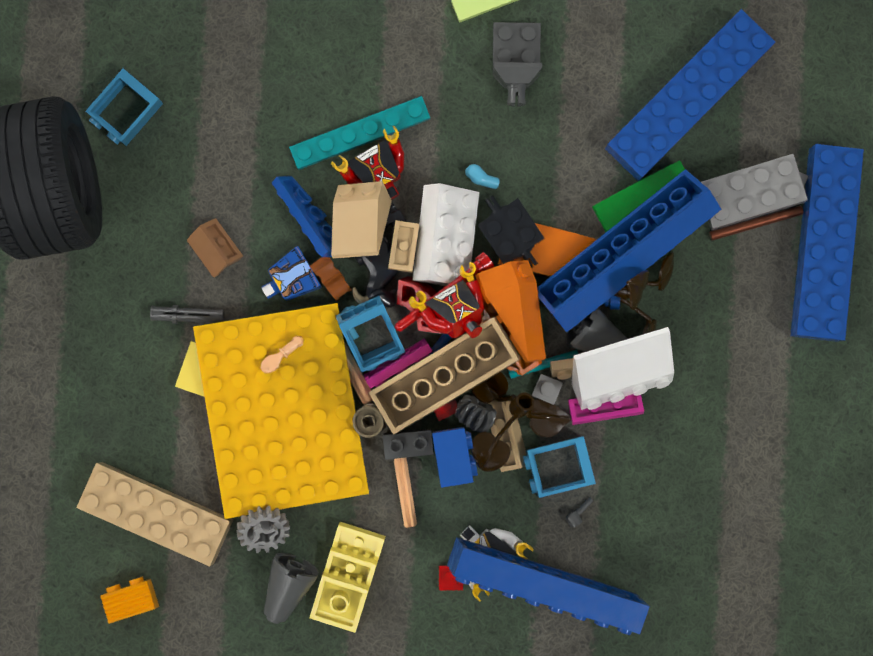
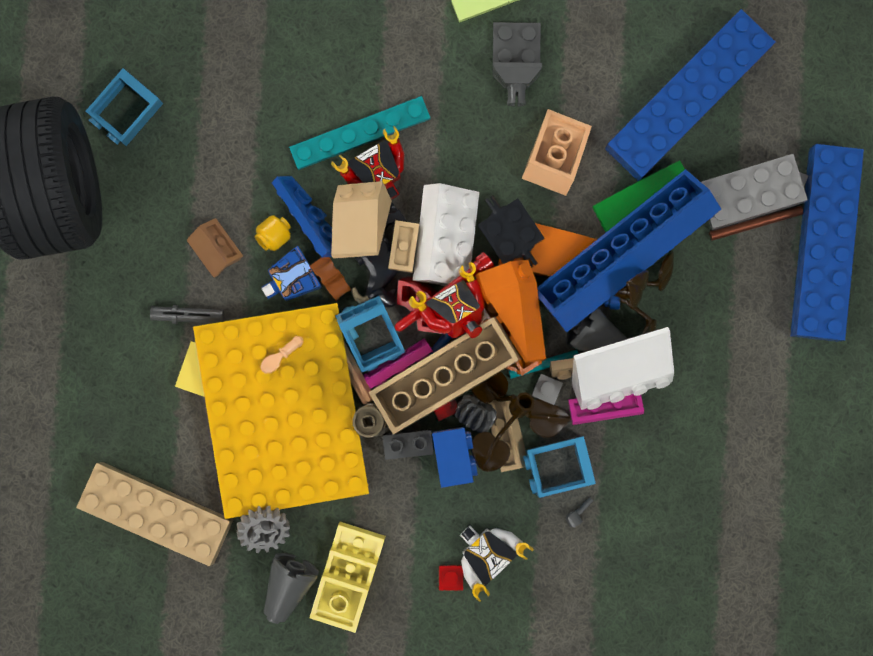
light orange brick [101,576,159,624] -> none
light nougat axle [394,457,417,528] -> none
blue brick [447,537,650,635] -> none
medium azure arm [465,164,499,189] -> none
none -> yellow head [255,215,291,251]
none -> light nougat slope [522,109,592,196]

